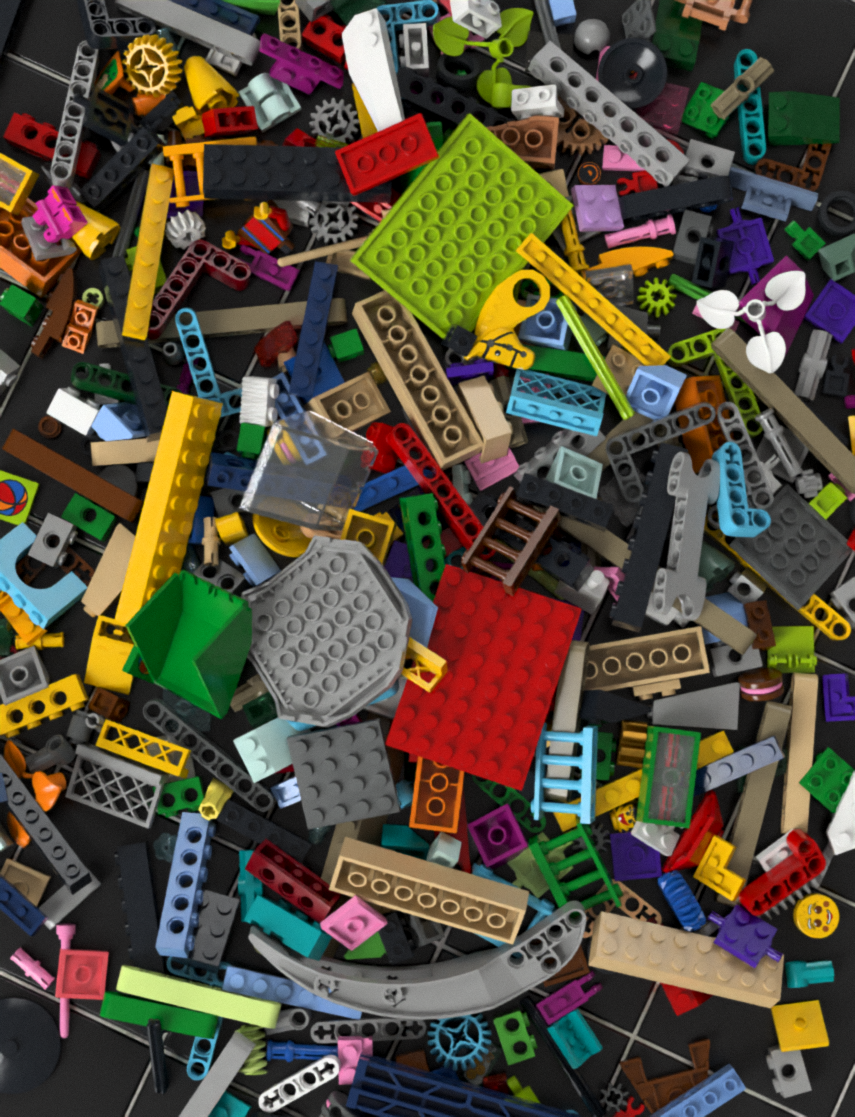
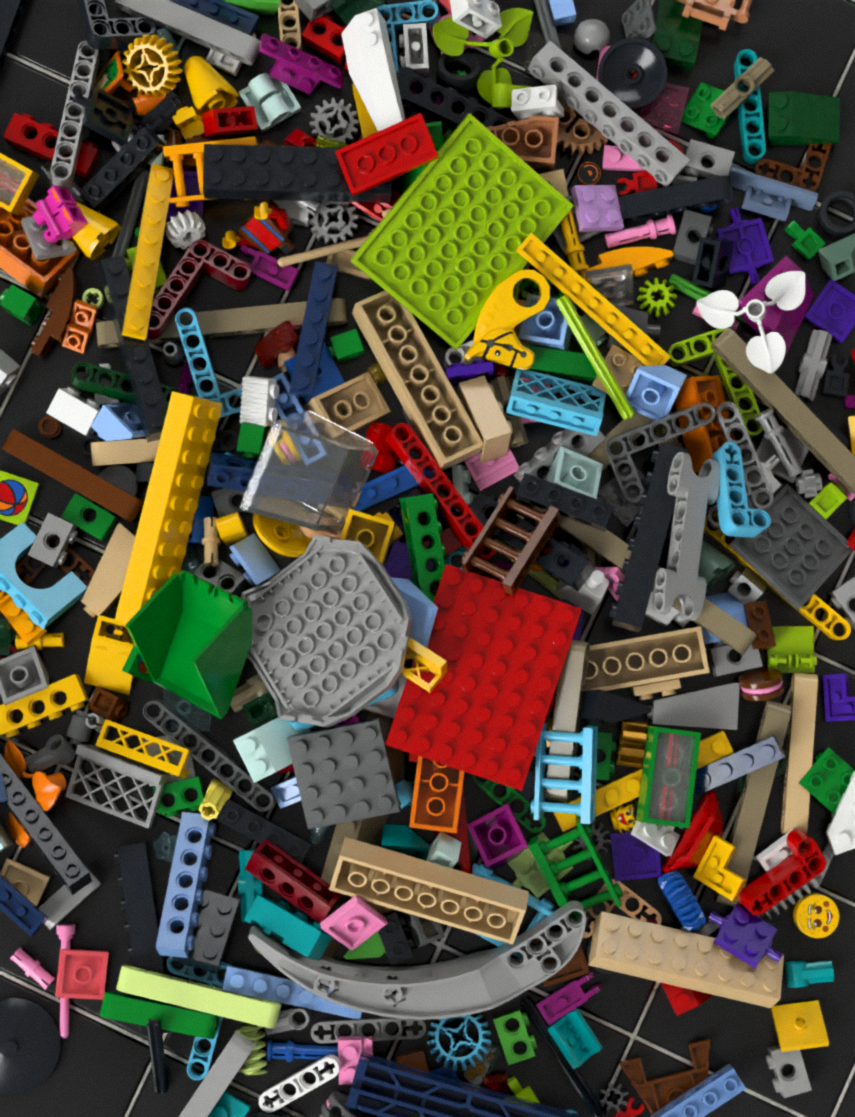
black brick [441,324,478,357] -> none

